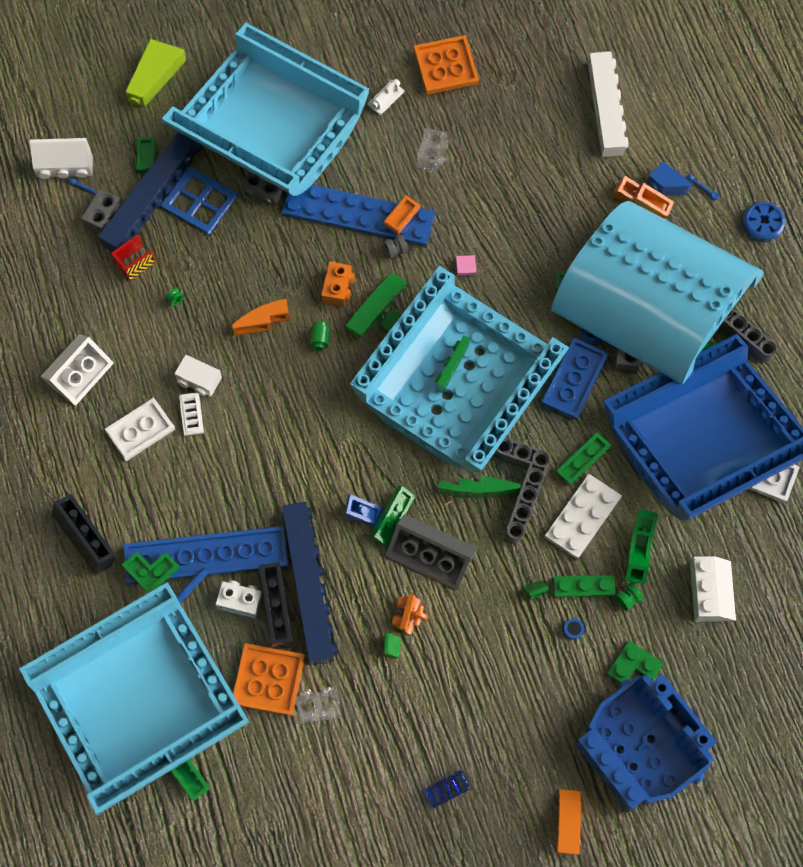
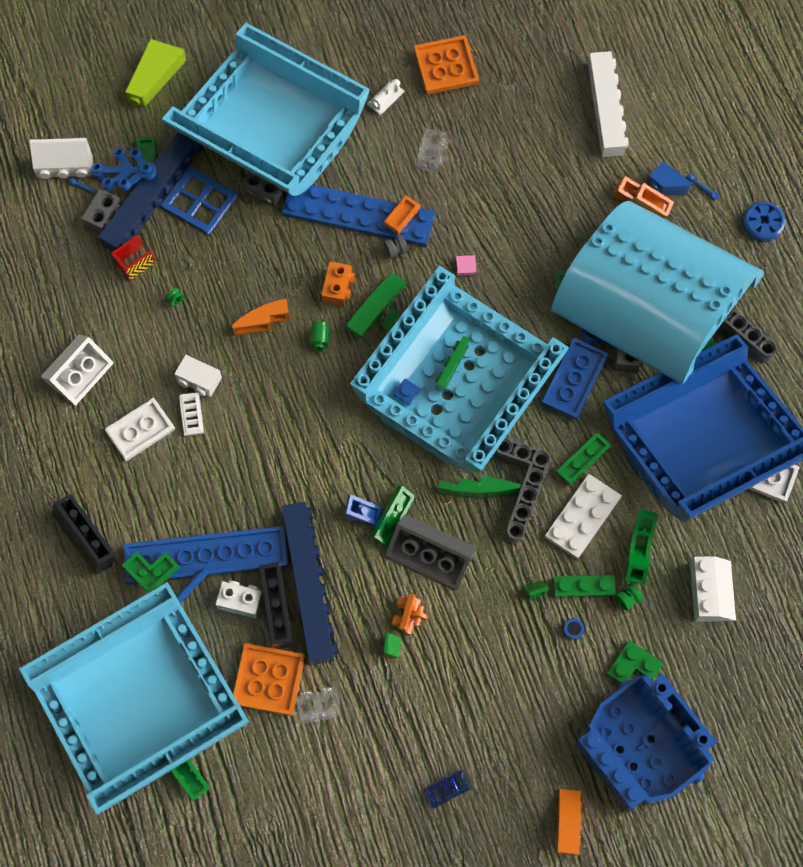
none -> blue plant [91,148,156,191]
none -> blue plate [394,379,421,406]

